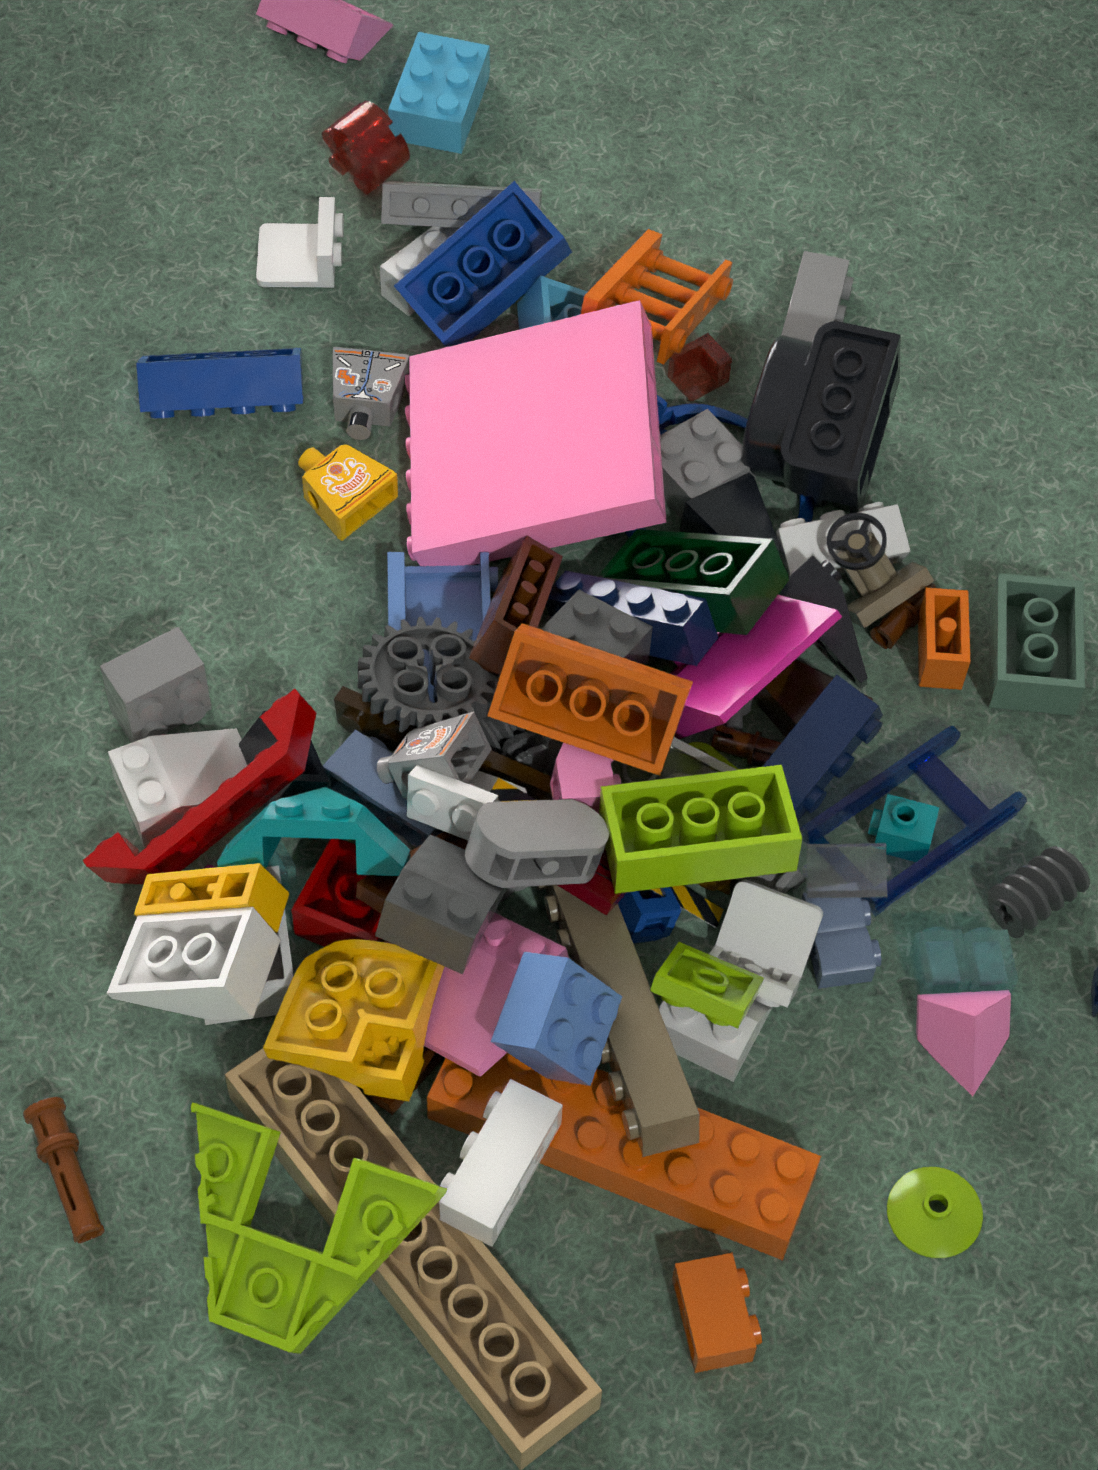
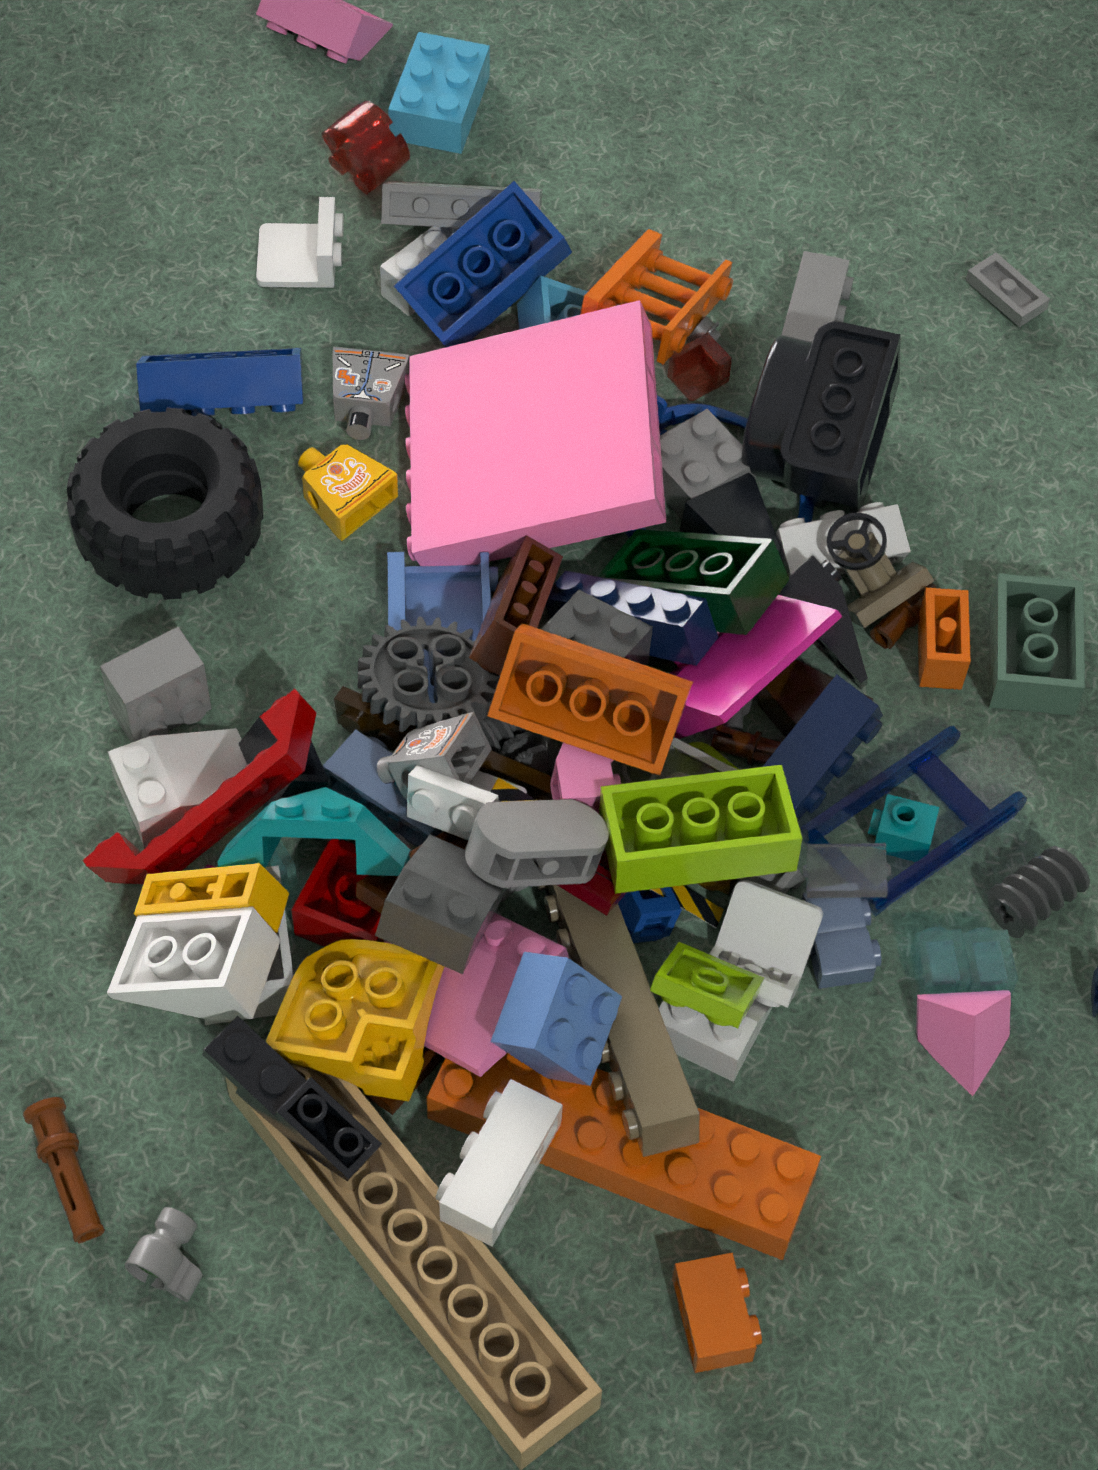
lime wing [191,1102,447,1354] -> none
lime dish [887,1167,983,1258] -> none
none -> black tyre [67,408,263,600]
none -> light grey piece [125,1207,203,1302]
none -> black slope [202,1016,382,1181]
none -> flat silver plate [686,316,721,352]
none -> light grey plate [966,253,1050,327]

